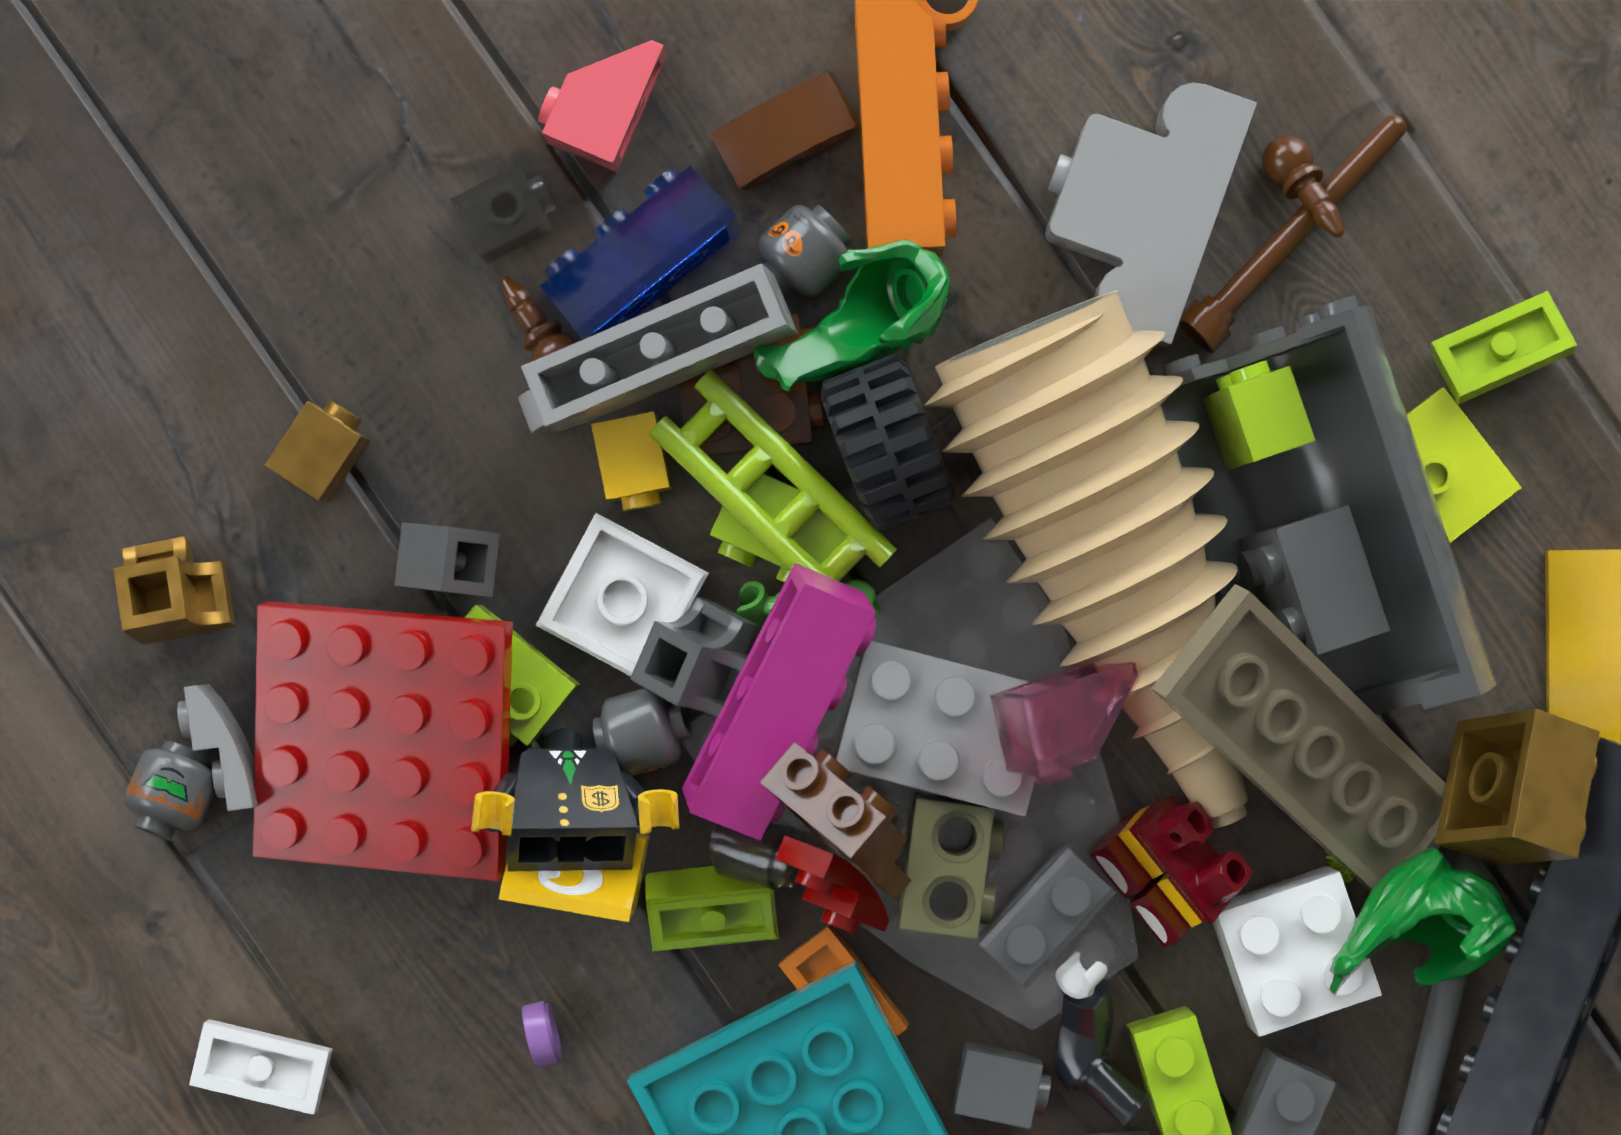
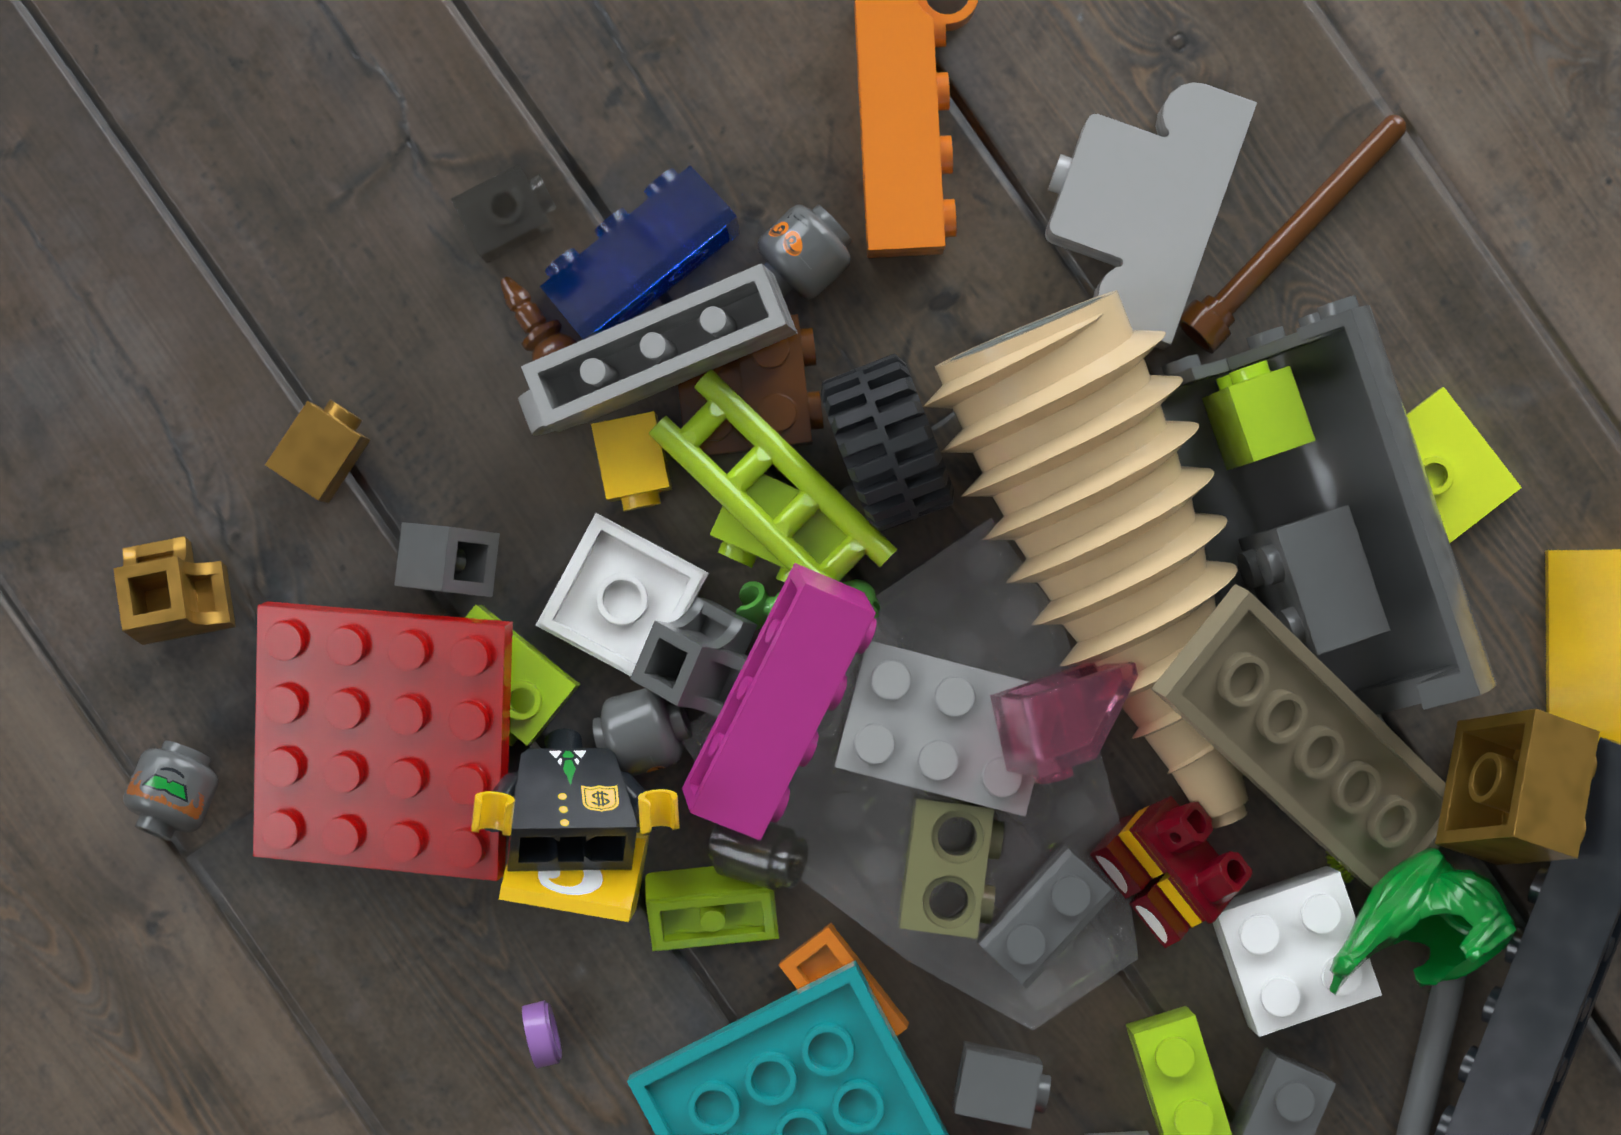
light grey slope [177,684,258,811] -> none
white plate [189,1019,333,1115] -> none
coral slope [538,40,666,173] -> none
reddish brown slope [711,71,861,190] -> none
green hair [753,239,950,392] -> none
reddish brown plate [760,742,912,900] -> none
red slope [775,835,890,935] -> none
black arm [1055,951,1149,1128] -> none
reddish brown bar [1262,135,1344,238] -> none
lime plate [1429,291,1577,405] -> none

